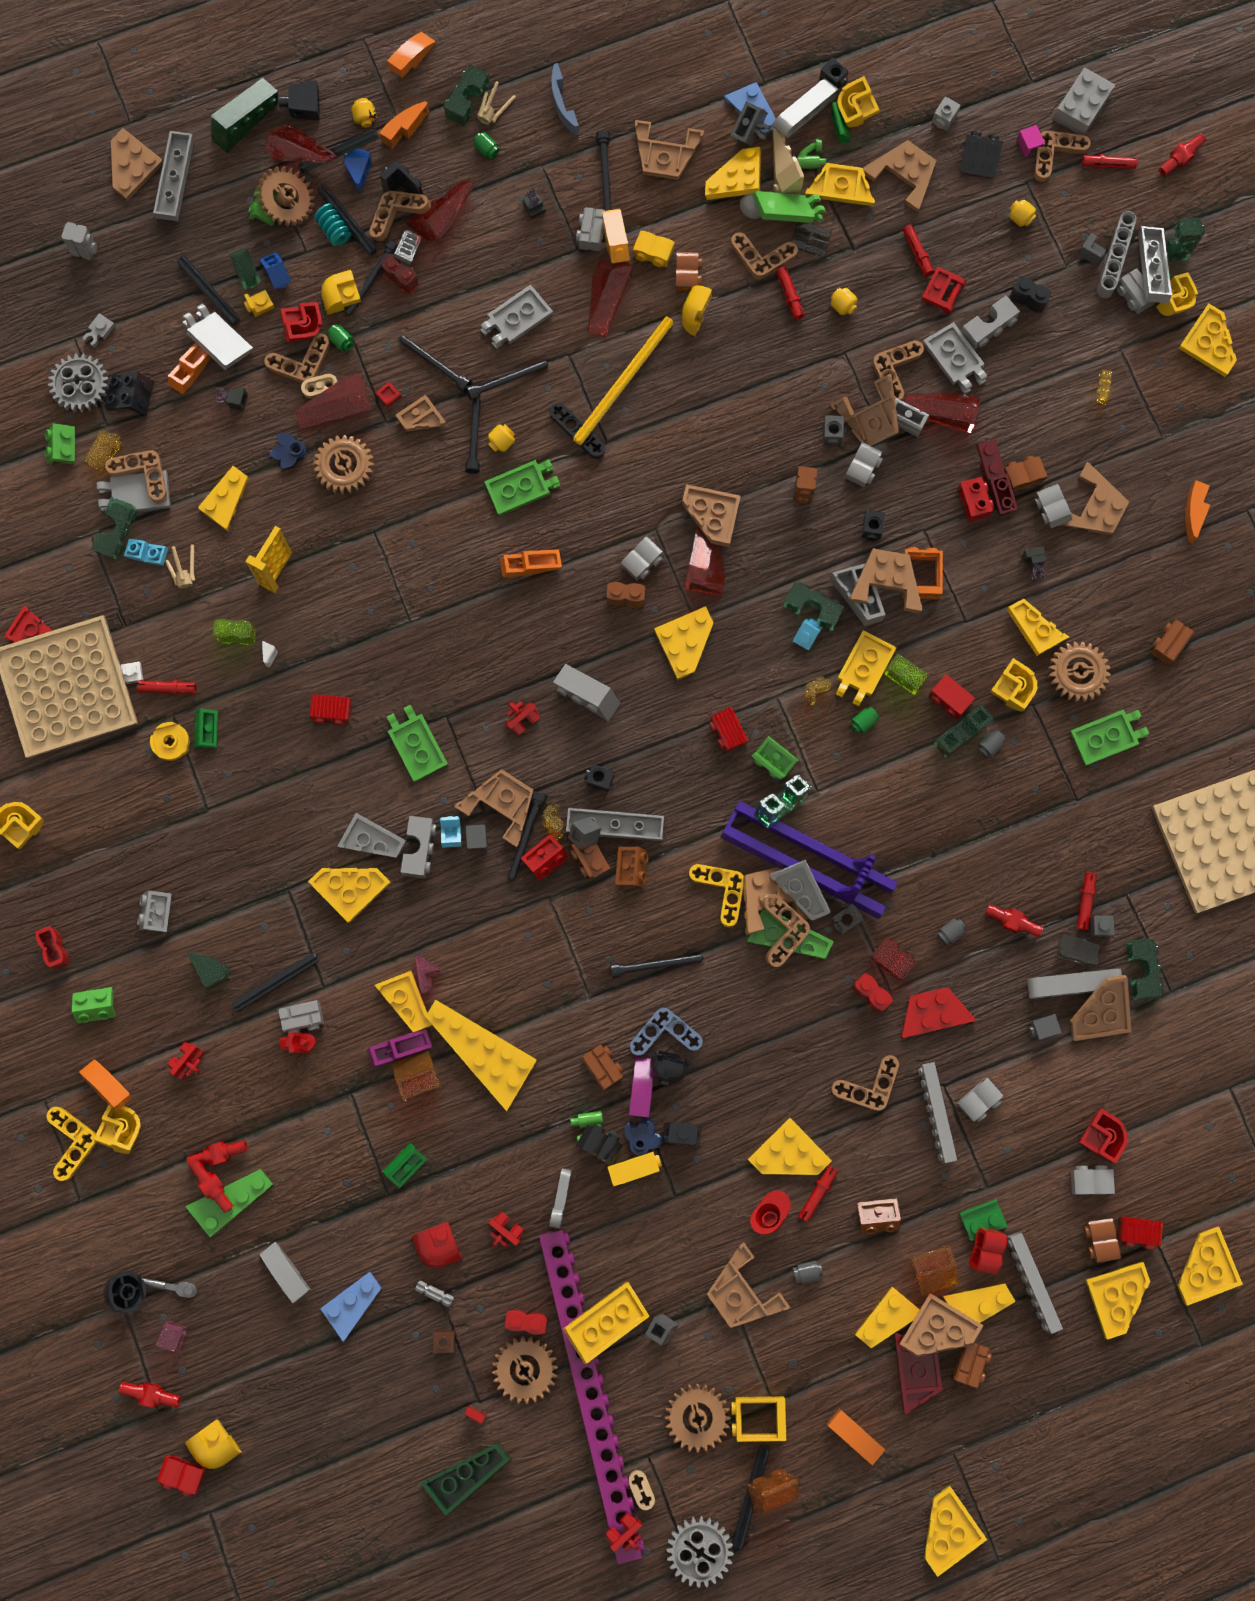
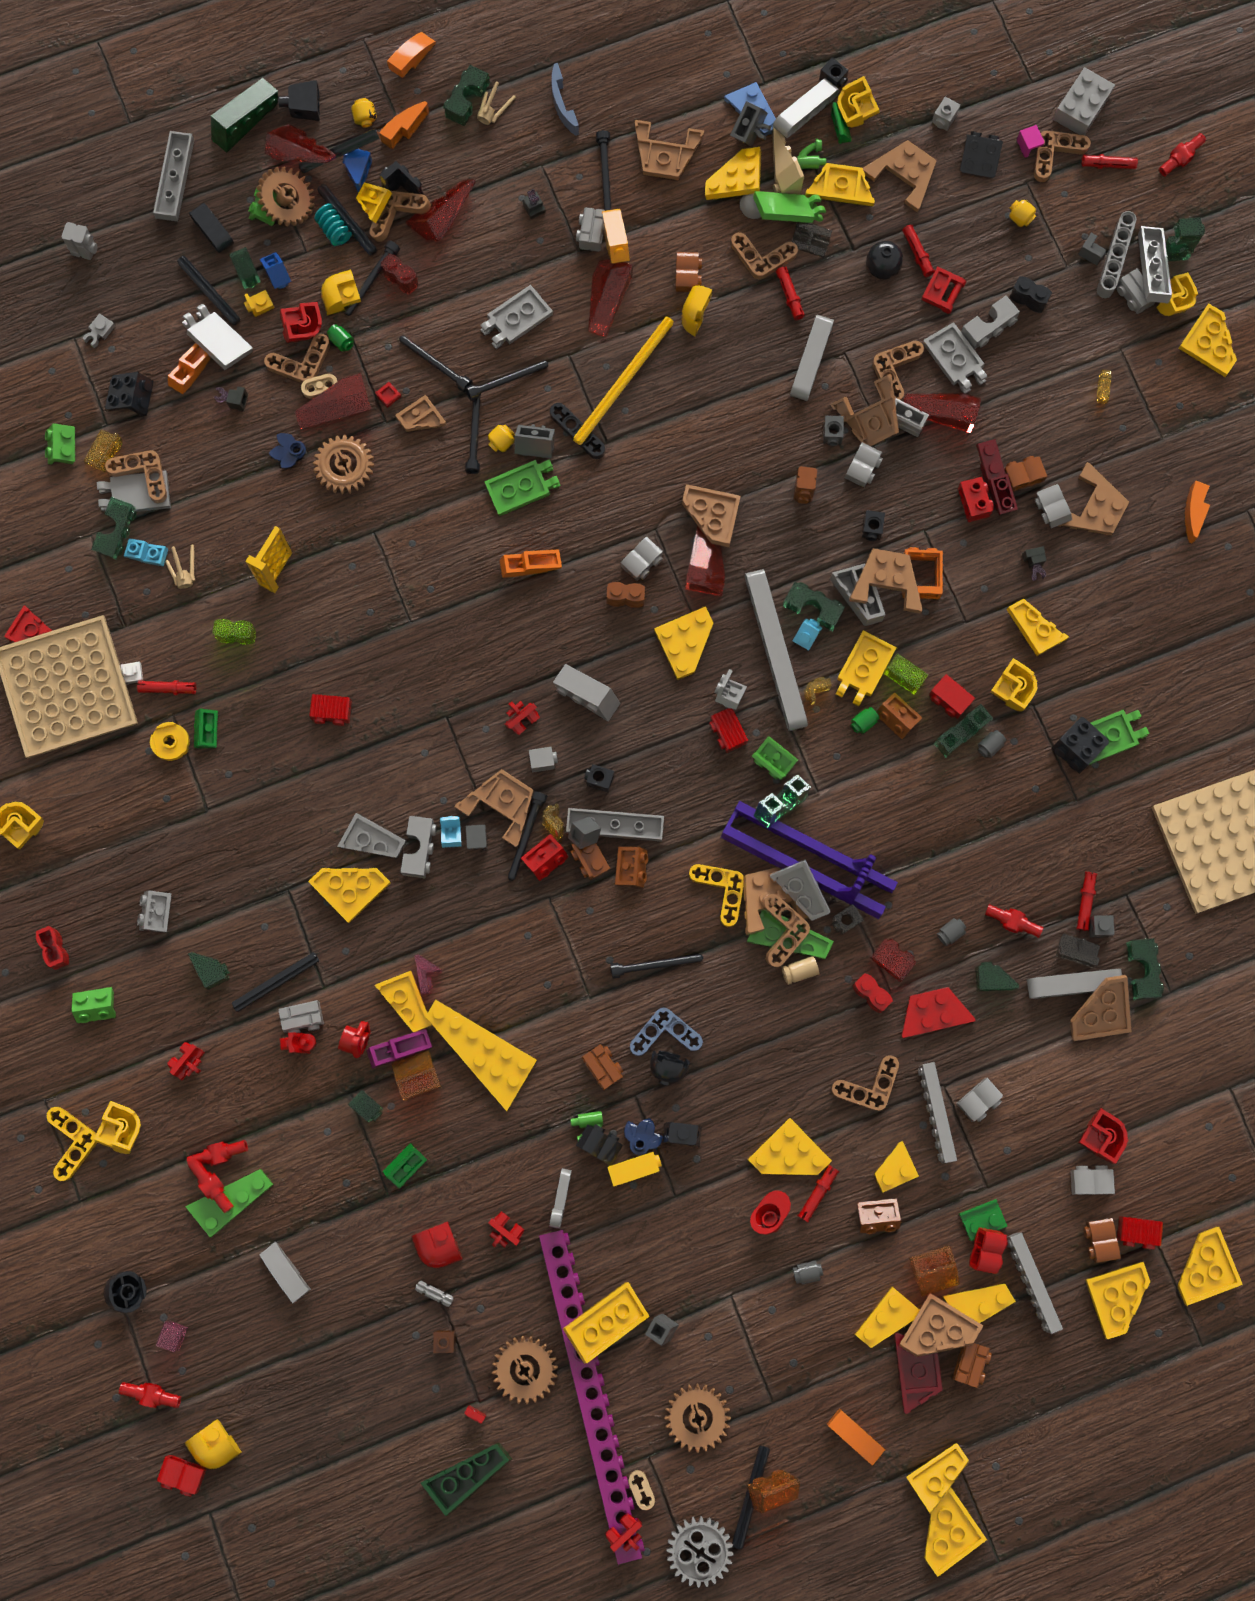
light grey gear [48,353,110,413] -> none
orange slope [79,1059,132,1112] -> none
medium nougat plate [111,128,163,201] -> none
flat silver piece [143,1278,197,1298] -> none
yellow wing [198,466,249,531] -> none
white slope [262,641,278,668] -> none
medium blue wing [320,1271,382,1342] -> none
bright green tile [387,705,448,782] -> none
dark grey slope [393,230,421,264] -> none
green brick [473,132,500,160] -> none
red brick [505,1309,548,1335] -> none
magenta slope [629,1057,653,1118] -> none
yellow brick [633,231,675,267] -> none
medium nougat wing [707,1242,790,1328] -> none
yellow window [731,1396,786,1442] -> none
yellow head [830,288,858,316] -> none
dark grey brick [1028,1014,1062,1041] -> none
medium nougat gear [1048,641,1111,702] -> none
dark orange brick [1151,620,1194,666] -> none
none -> black beam [189,203,234,253]
none -> red piece [338,1021,371,1058]
none -> clear green slope [348,1090,383,1122]
none -> yellow wing [356,182,392,224]
none -> dark grey brick [515,424,555,458]
none -> light grey brick [529,747,558,773]
none -> light grey bracket [714,669,747,710]
none -> light grey beam [745,569,808,731]
none -> tan piece [782,956,819,985]
none -> light grey beam [790,315,834,401]
none -> black cylinder [866,241,903,279]
none -> yellow wing [874,1141,919,1193]
none -> dark orange bracket [876,693,922,739]
none -> yellow wing [906,1443,969,1514]
none -> clear green slope [975,962,1019,991]
none -> black bracket [1051,717,1109,774]

